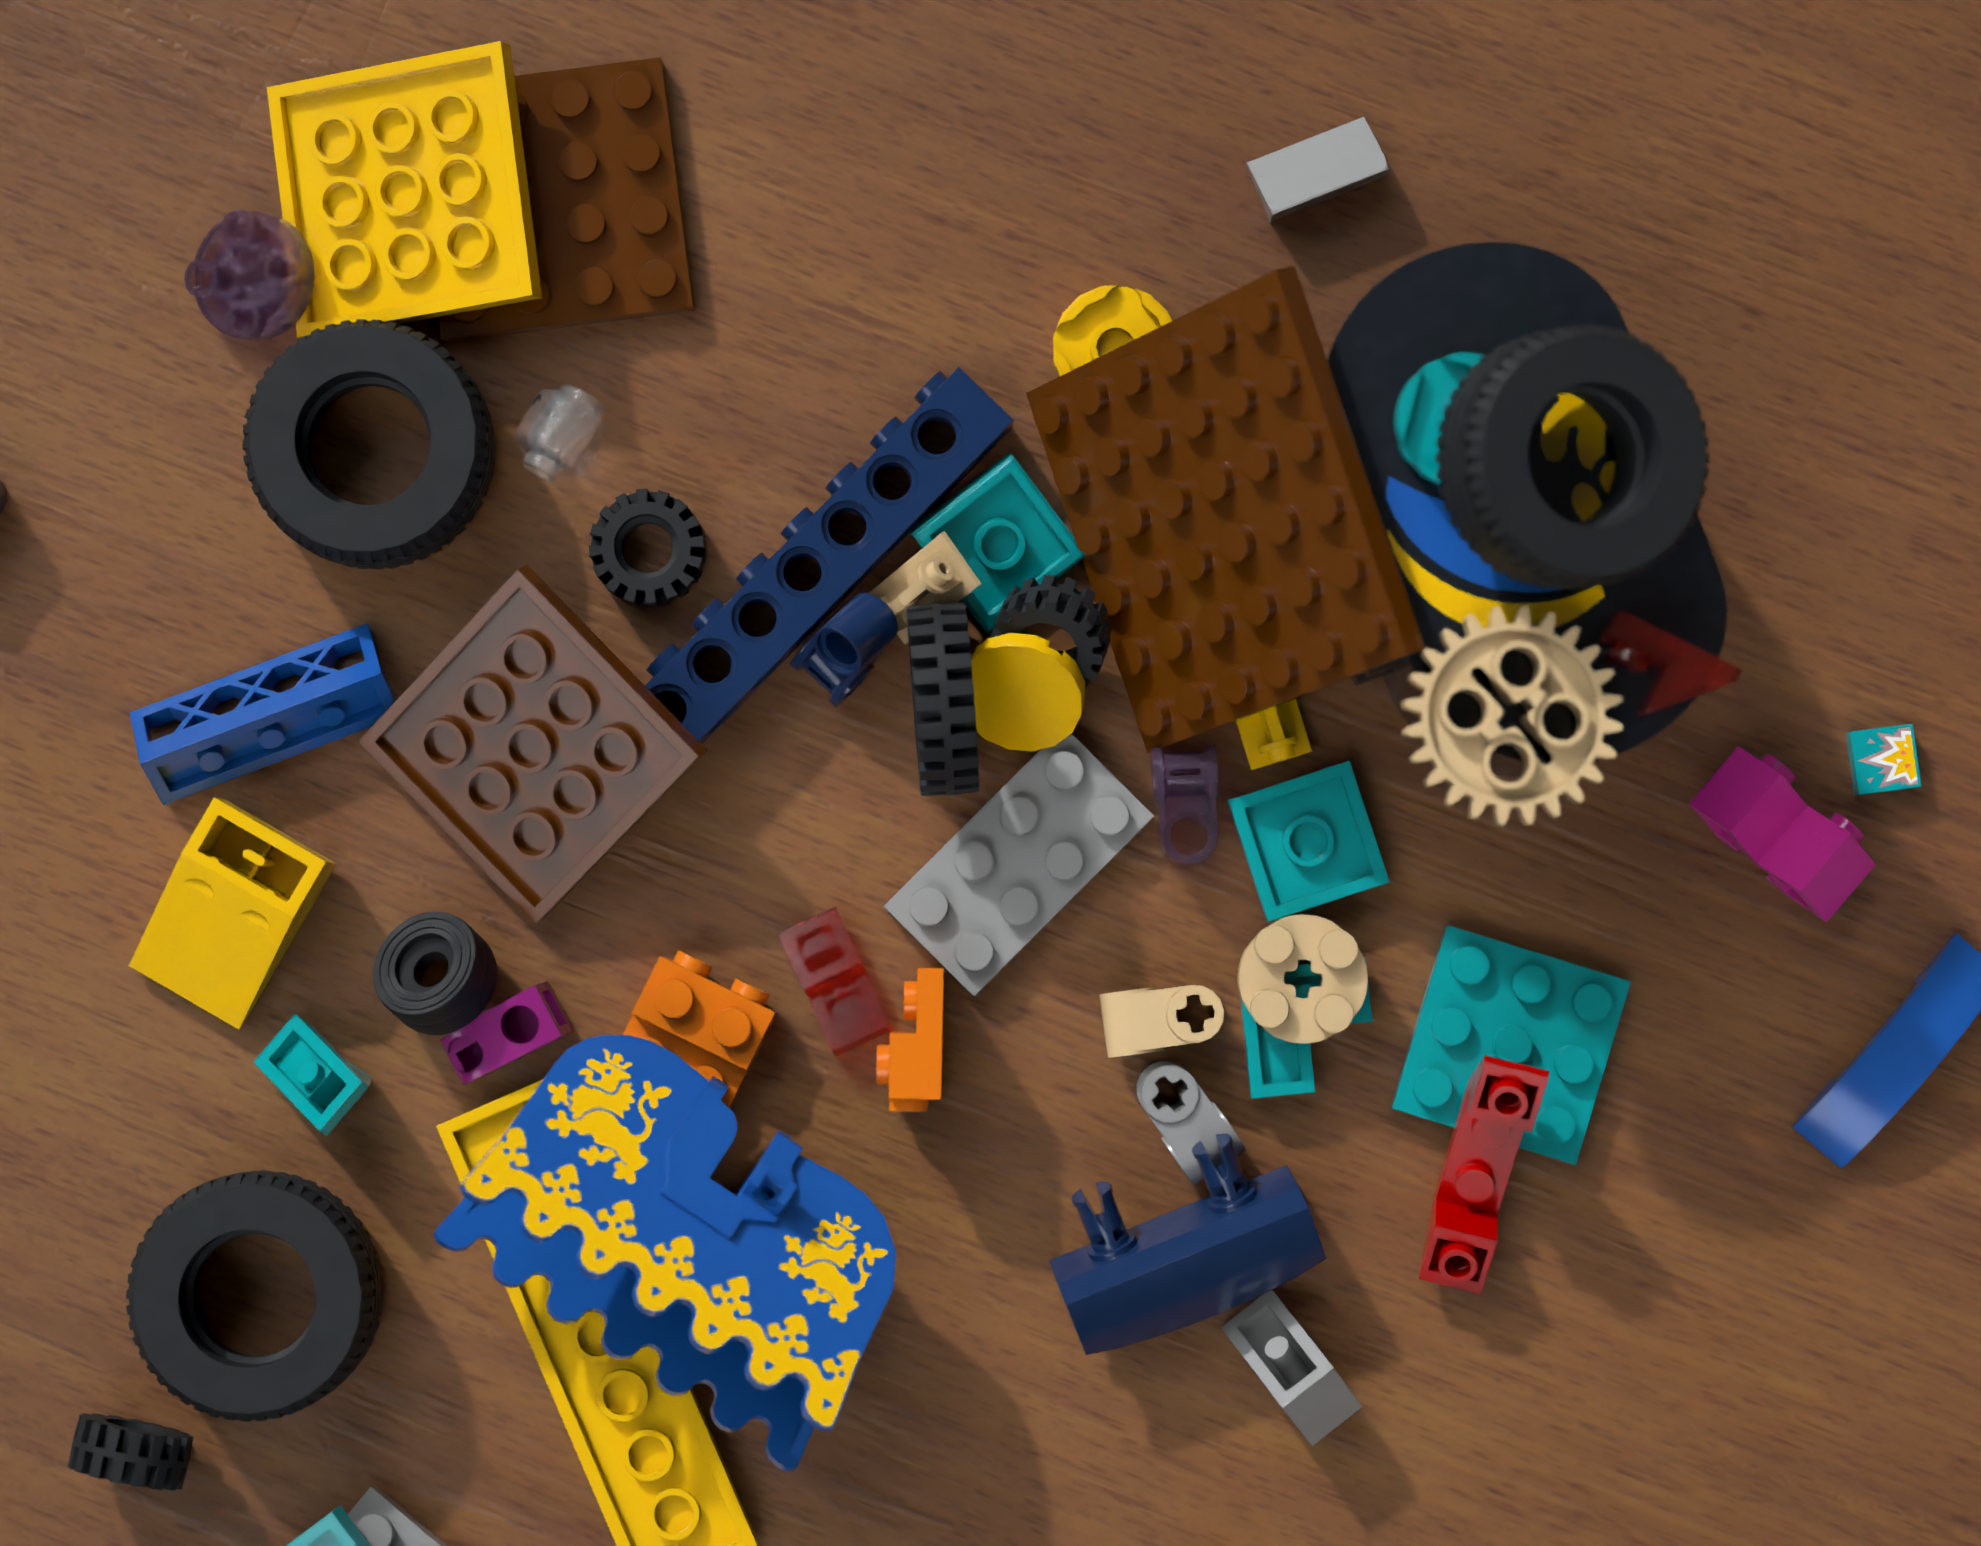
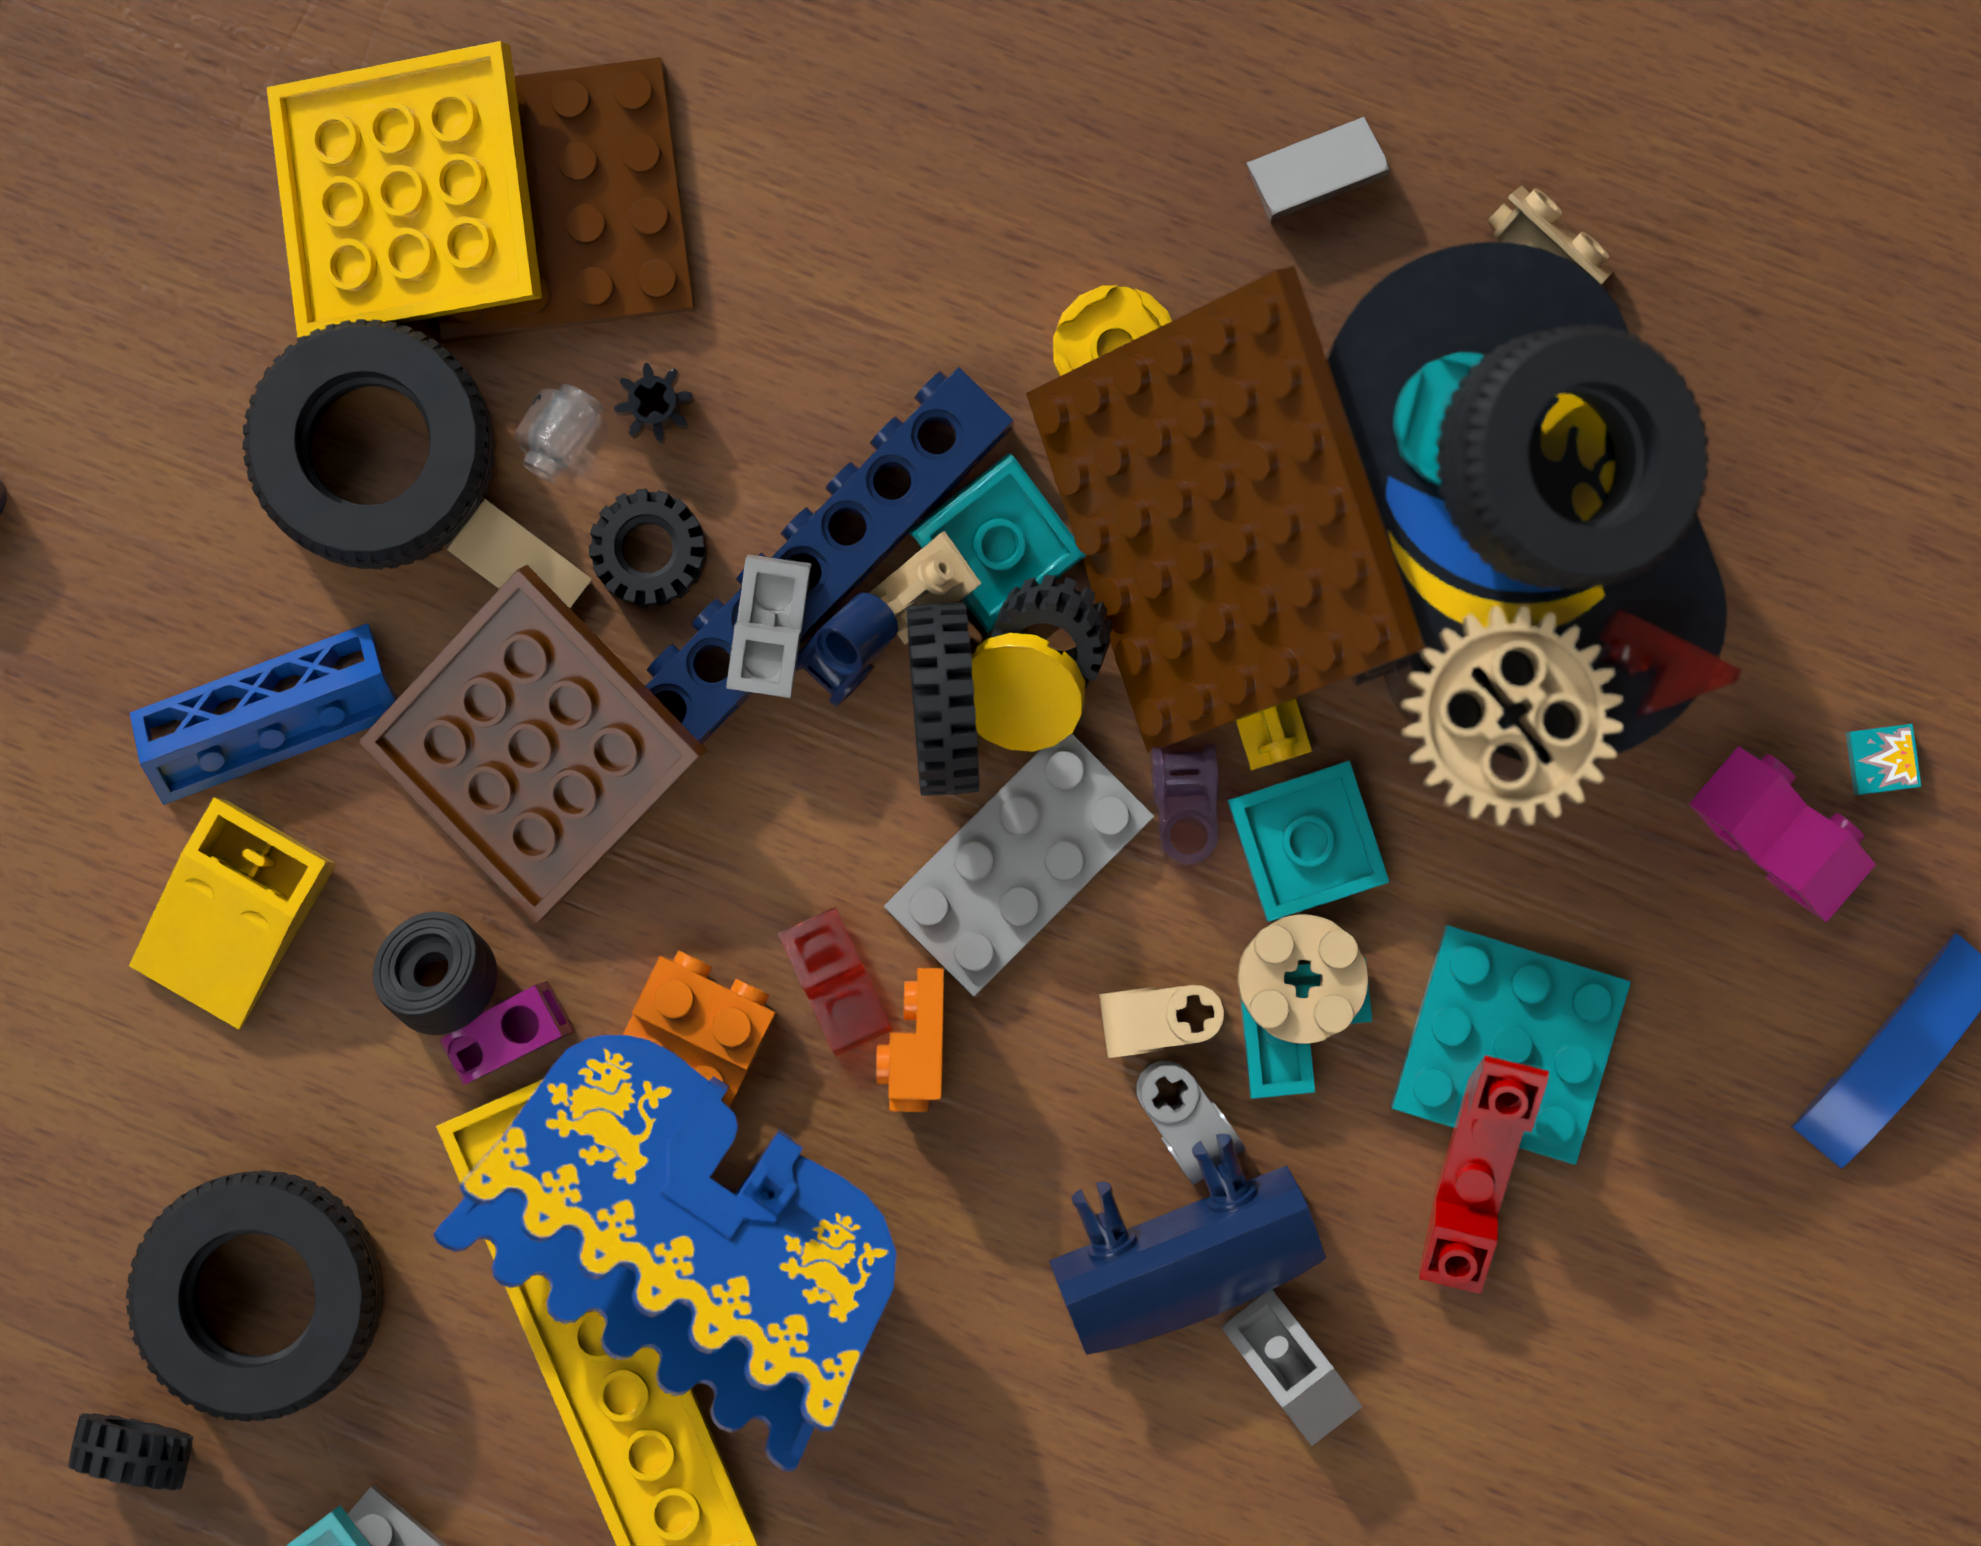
tile [184,210,315,341] -> none
teal slope [254,1014,372,1136] -> none
none -> tan slope [445,498,592,608]
none -> black gear [614,363,695,445]
none -> light grey slope [726,554,811,698]
none -> tan hinge [1487,185,1614,284]

